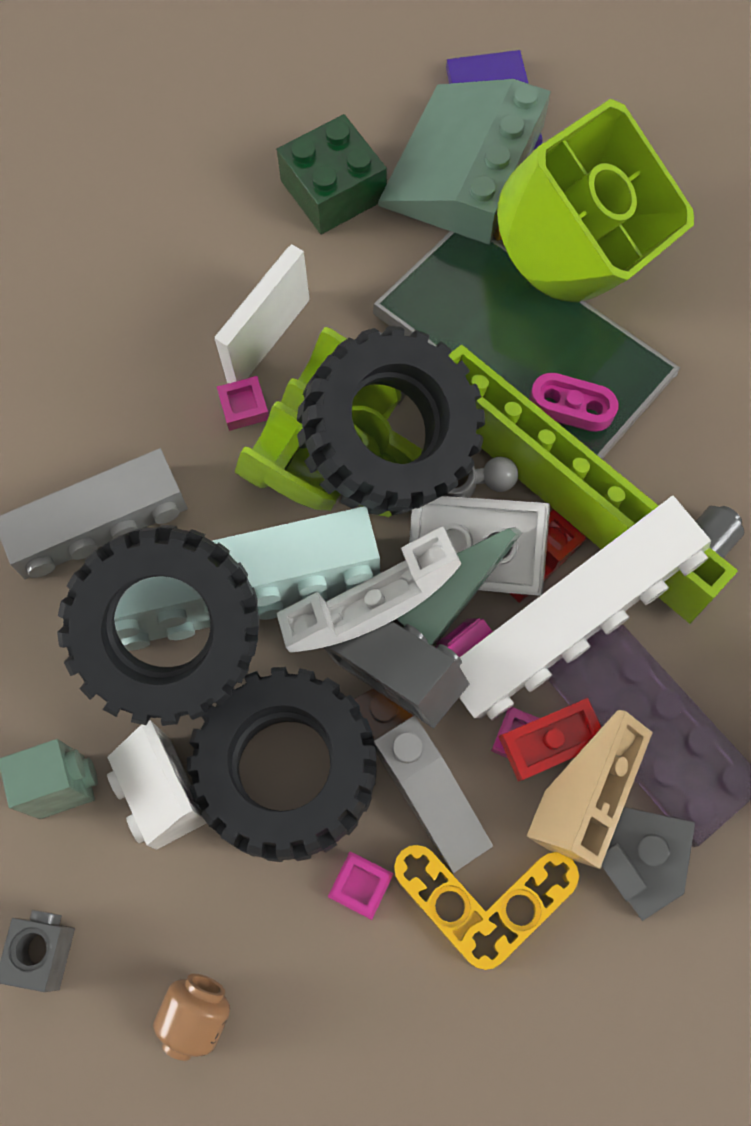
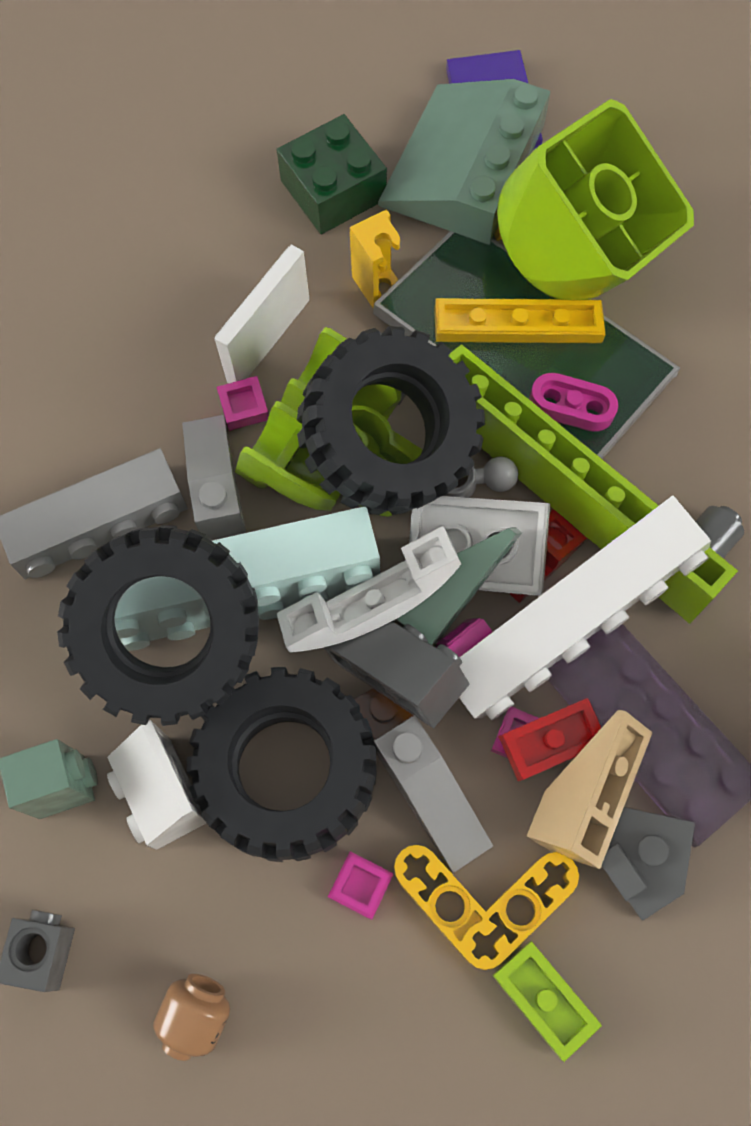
none -> light grey slope [182,415,246,540]
none -> yellow hinge [349,209,400,308]
none -> yellow tile [434,298,606,343]
none -> lime plate [492,941,602,1062]

